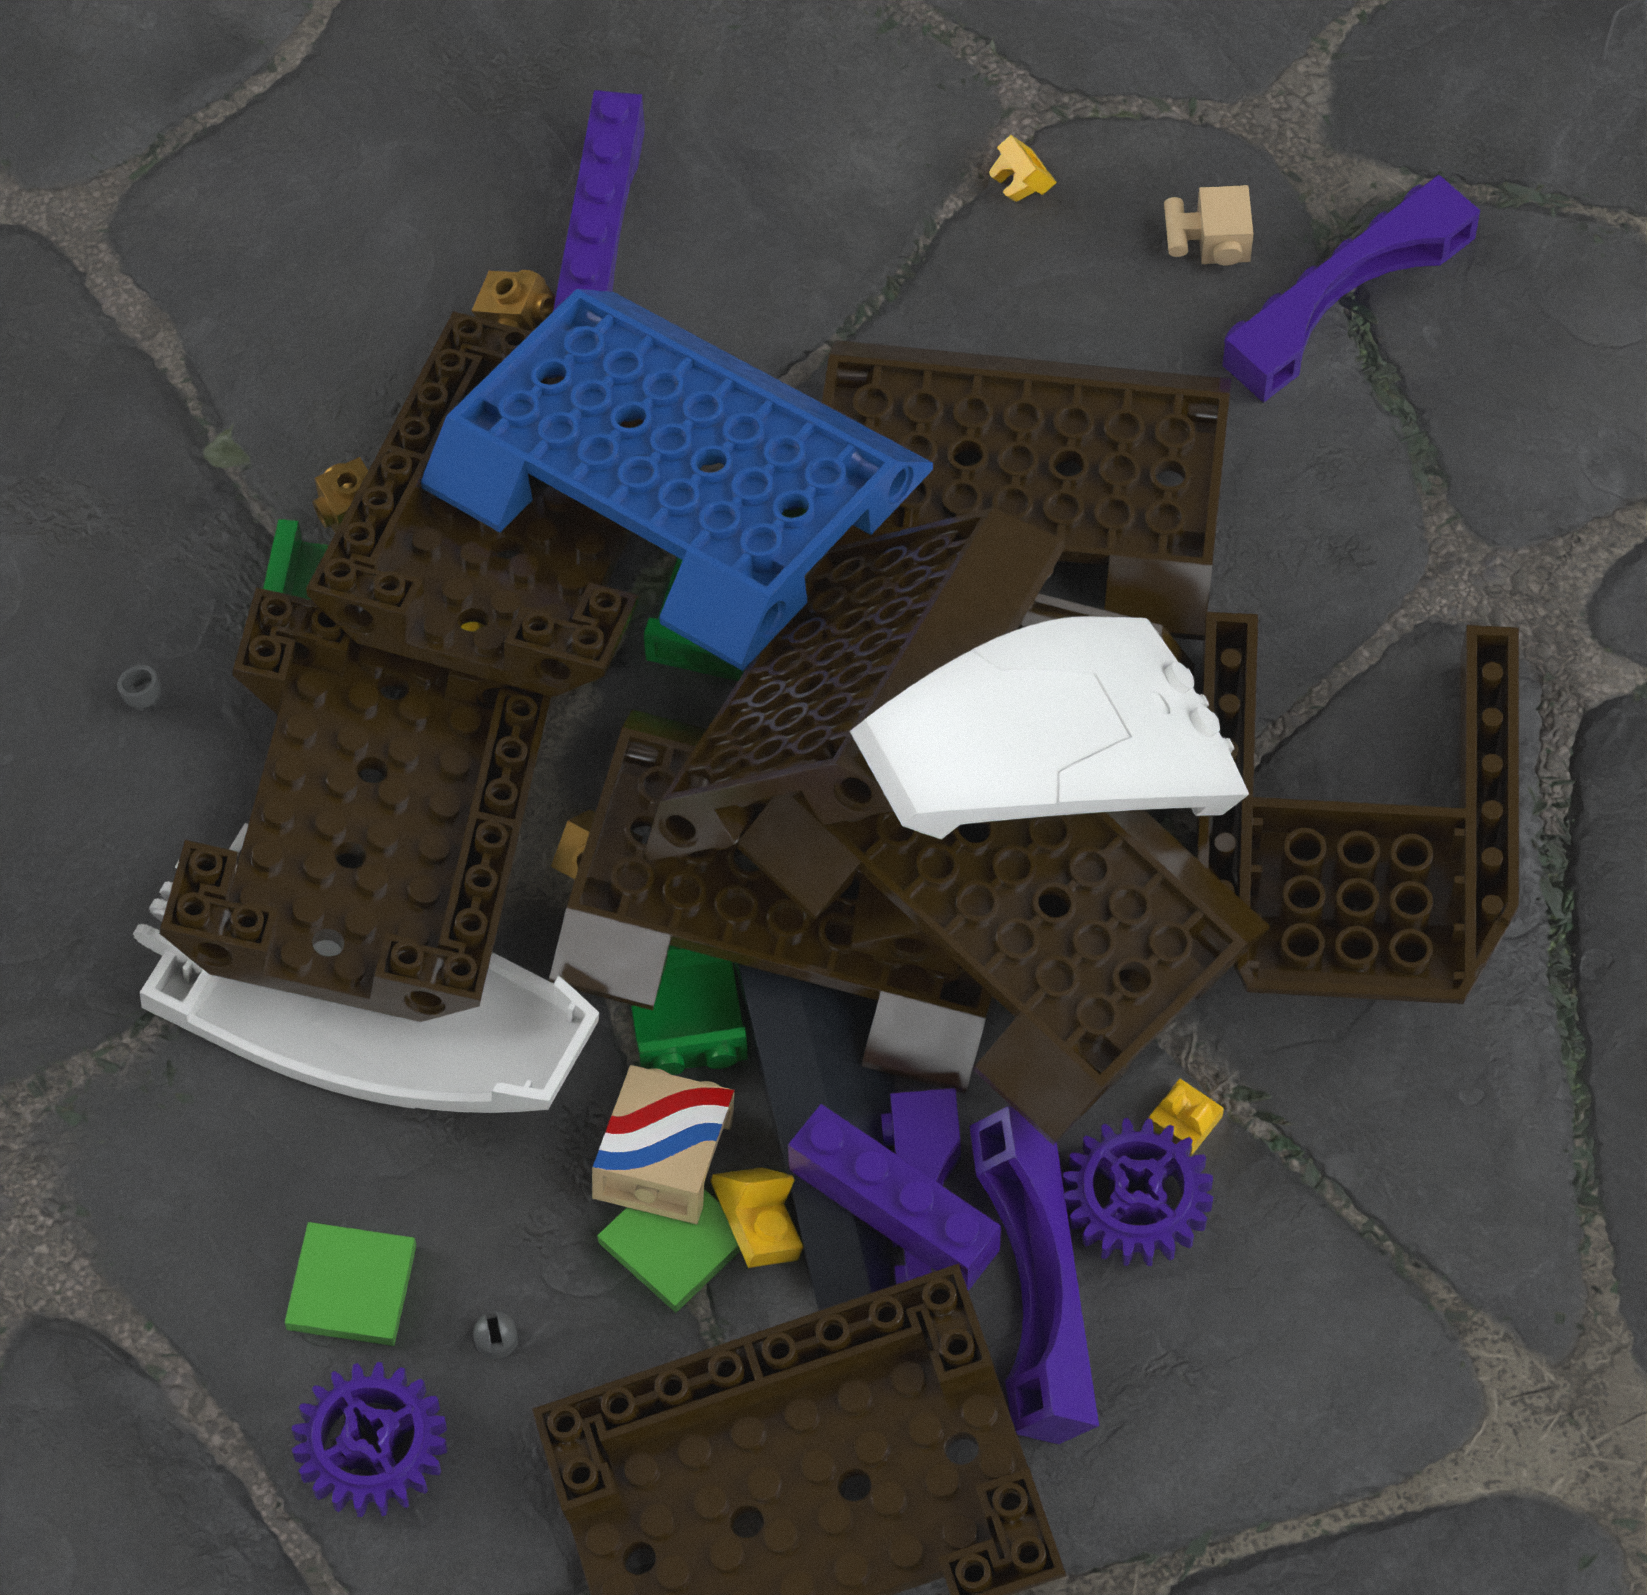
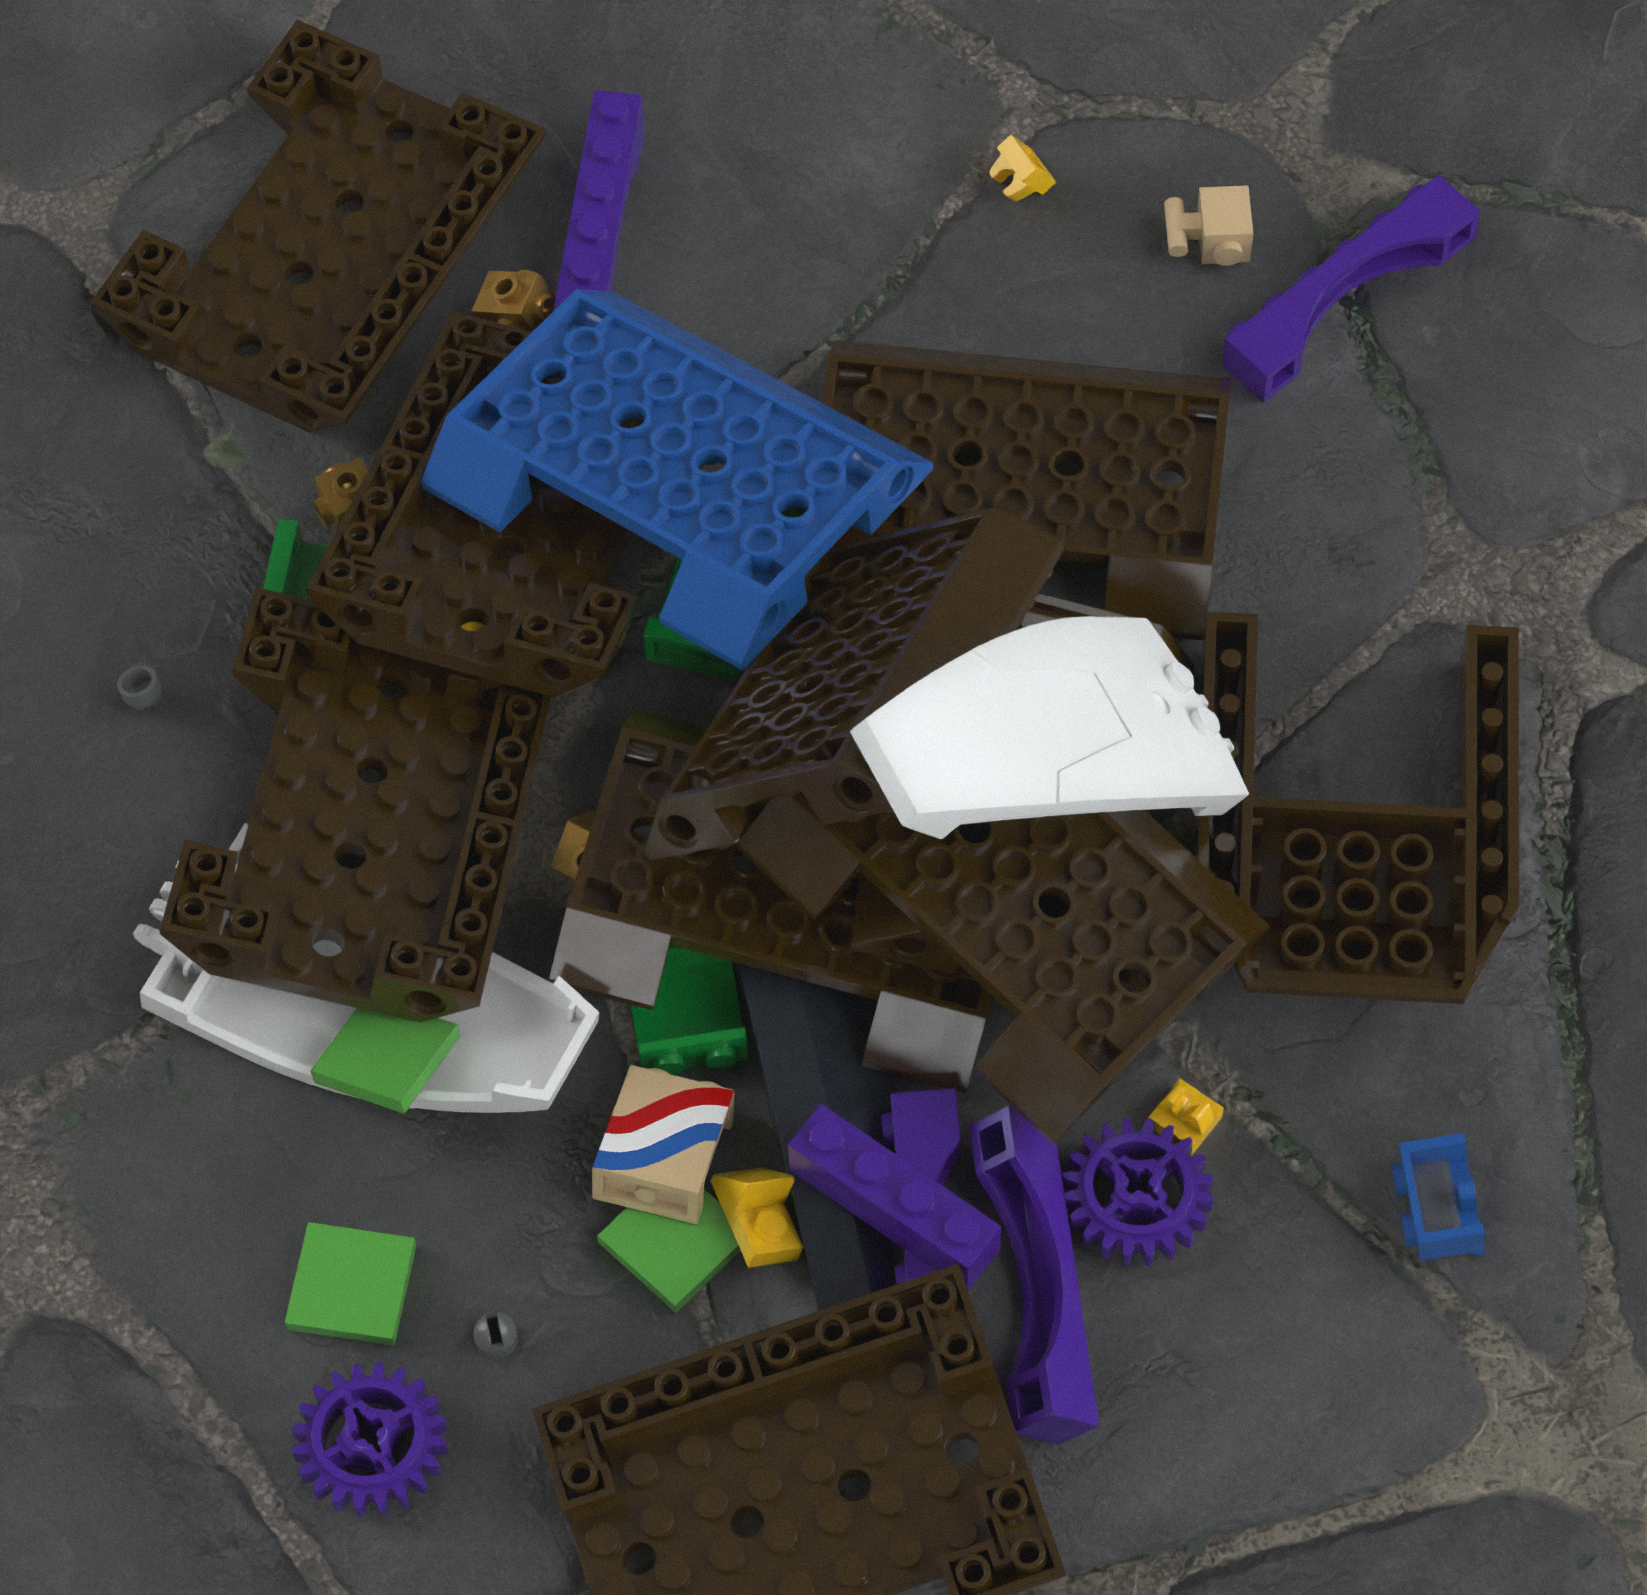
none -> dark brown slope [90,20,547,432]
none -> bright green tile [310,1008,460,1114]
none -> blue window [1391,1133,1485,1261]

